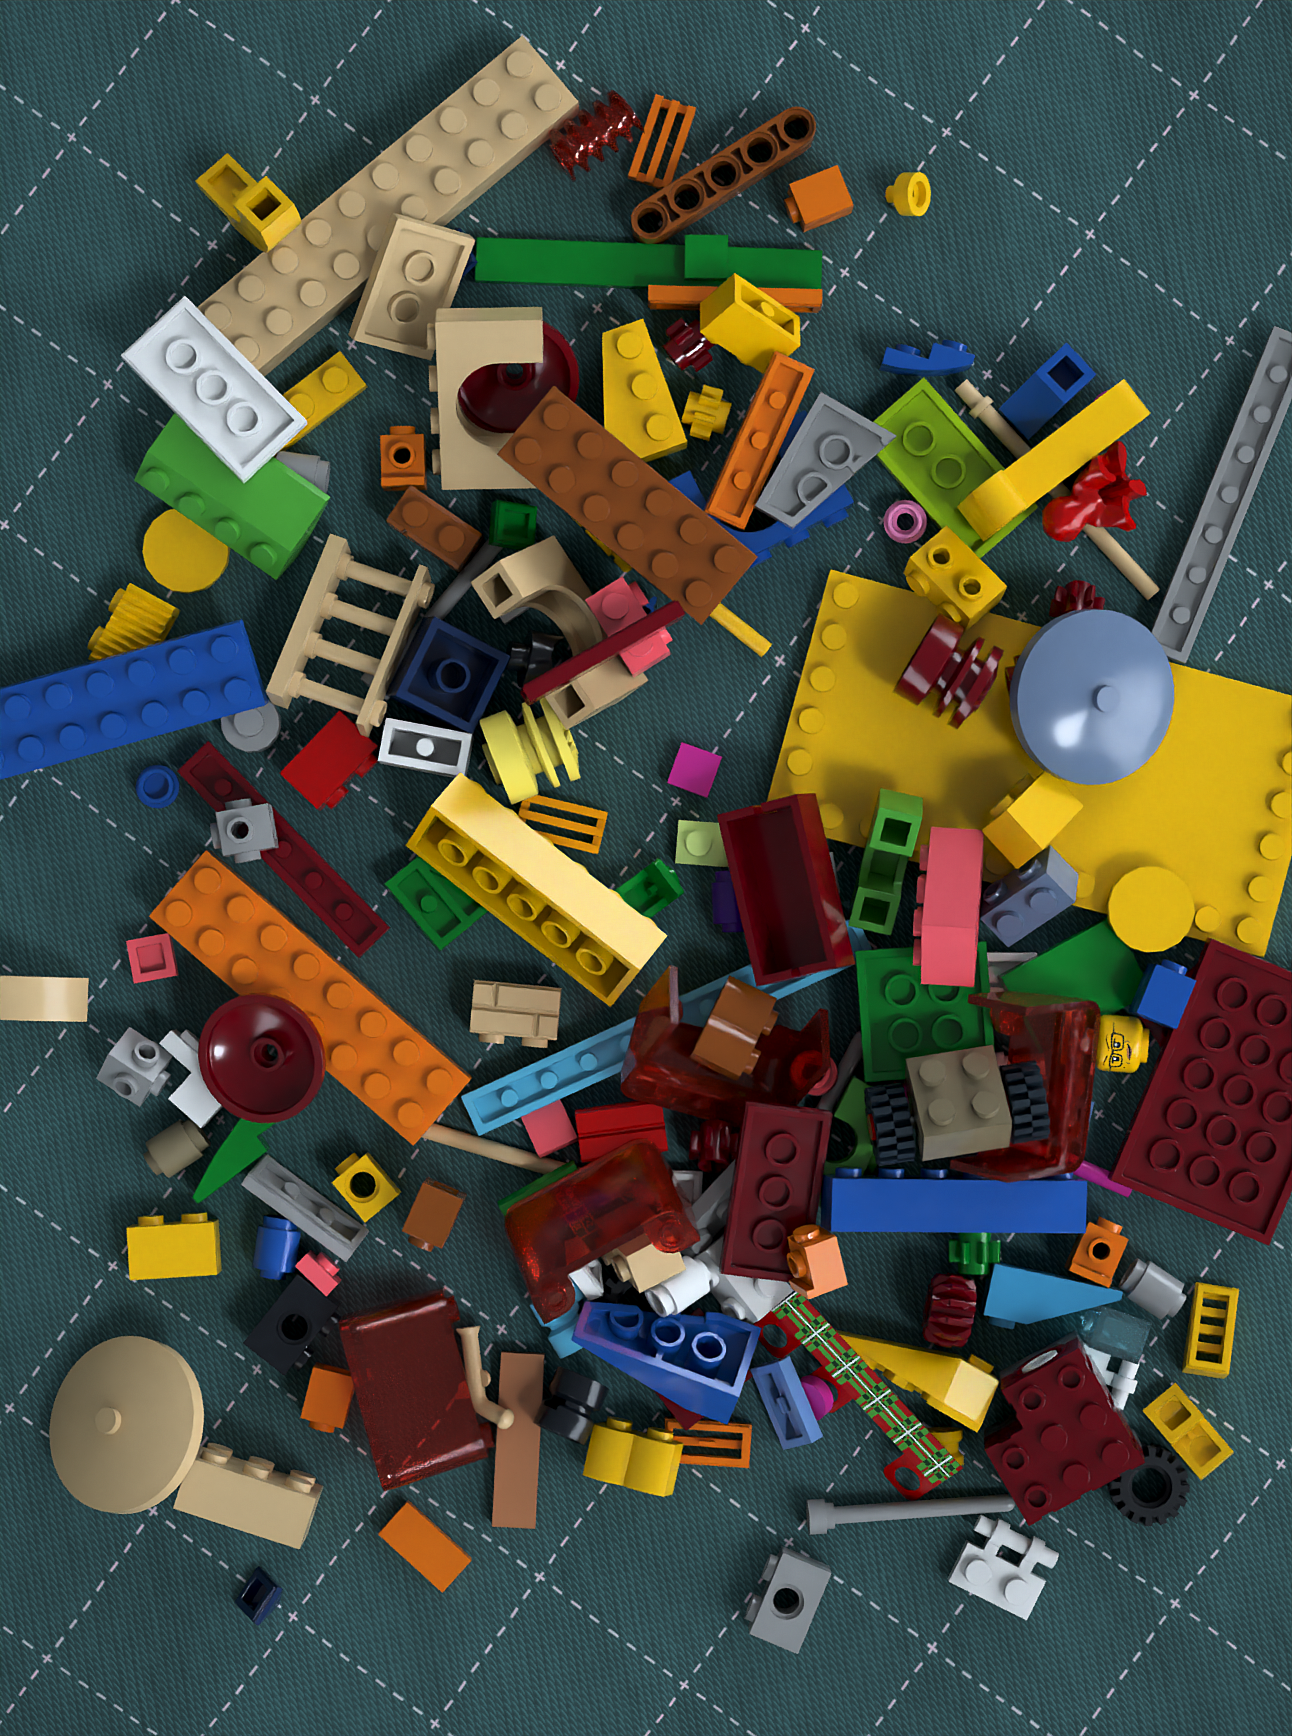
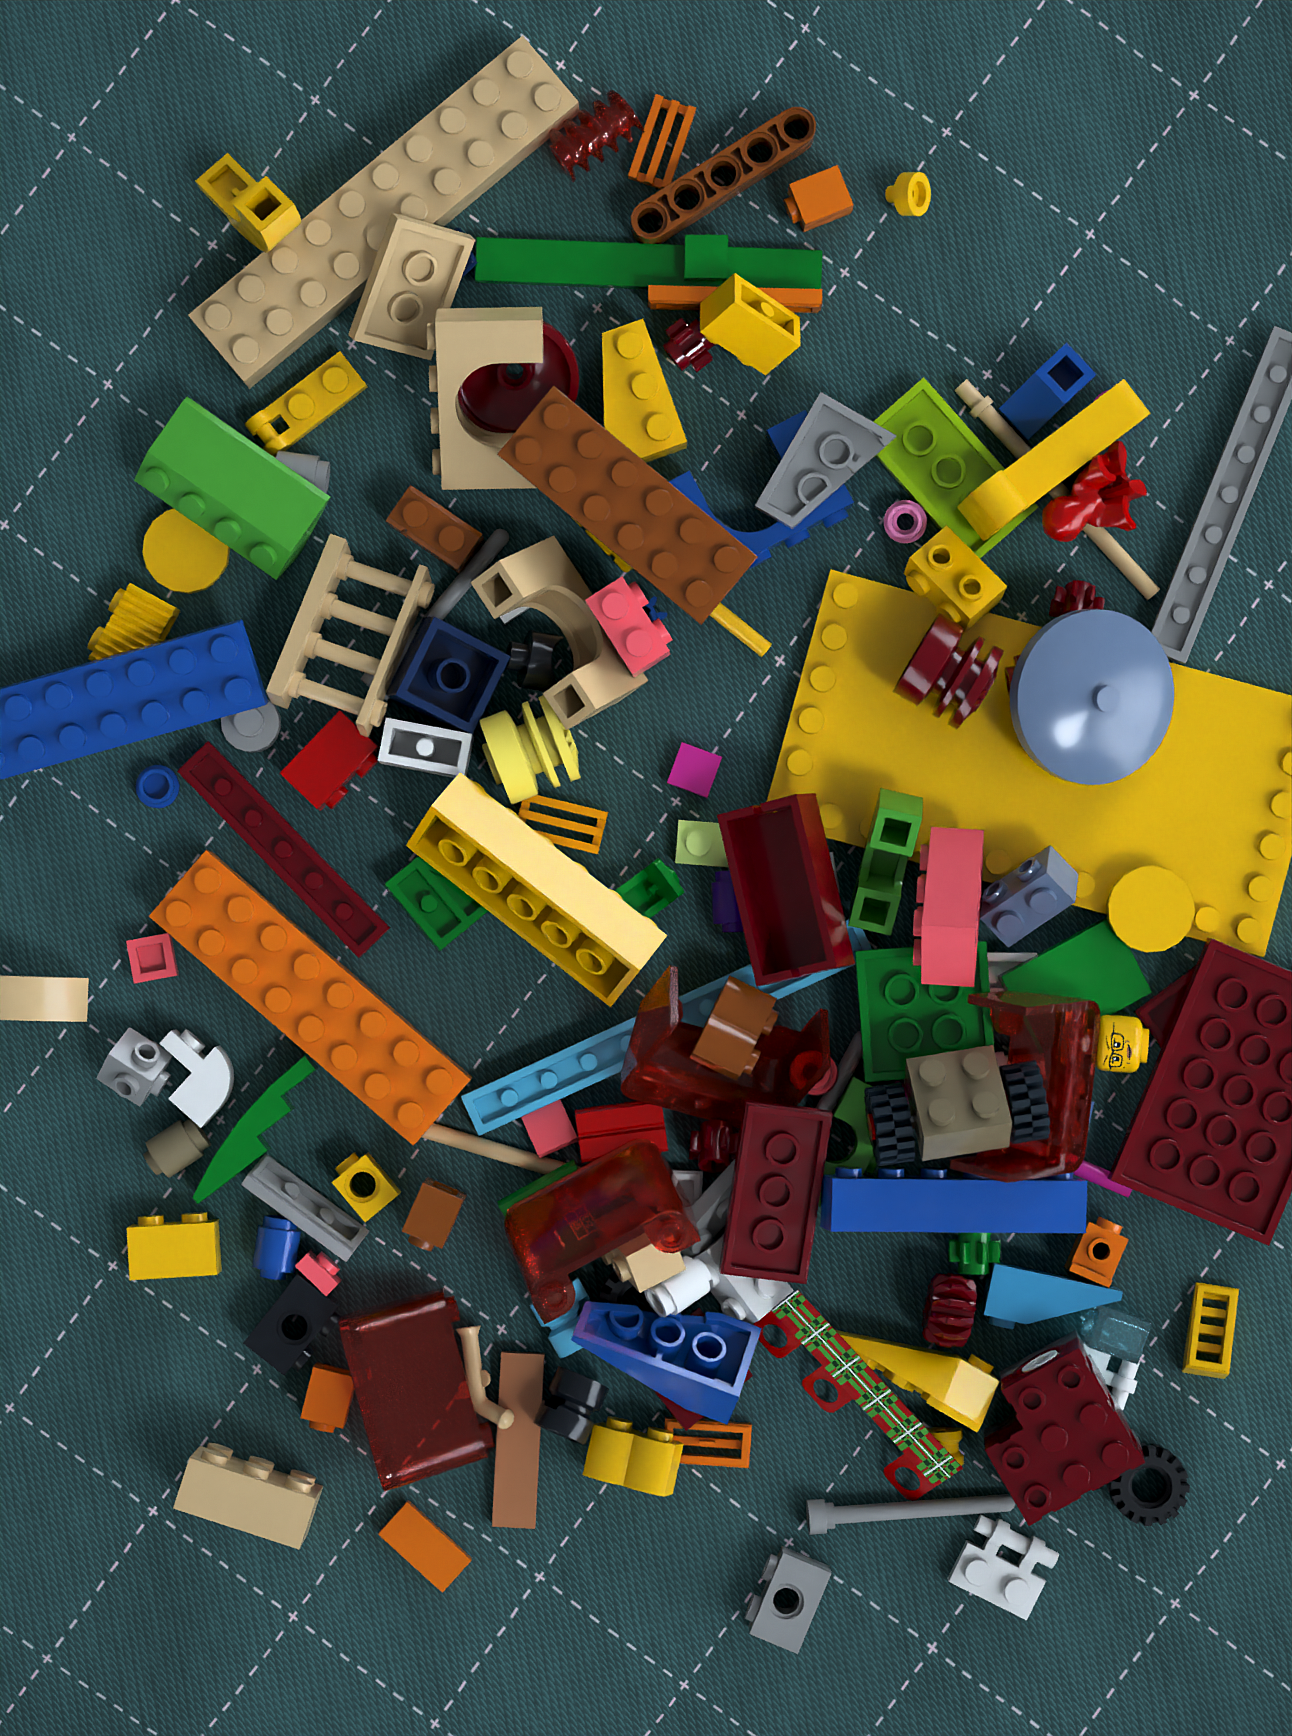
tan dish [49,1336,204,1514] -> none
white tile [121,296,307,483] -> none
dark red dish [198,993,326,1123] -> none
light grey brick [210,798,279,863] -> none
dark blue slope [234,1566,283,1626] -> none
orange brick [380,426,427,491] -> none
tan brick [470,980,562,1048] -> none
green tile [488,500,537,550] -> none
dark red tile [521,600,686,706] -> none
white tile [566,1238,604,1302] -> none
yellow gear [681,384,732,441] -> none
orange tile [703,351,815,530] -> none
medium blue tile [750,1356,823,1450] -> none
orange brick [787,1224,848,1300] -> none
dark pink tile [800,1375,834,1421] -> none
blue slope [879,340,975,377] -> none
yellow brick [982,771,1083,869] -> none
light grey brick [1118,1258,1187,1320] -> none
blue brick [1128,959,1196,1029] -> none
yellow slope [1142,1383,1234,1481] -> none

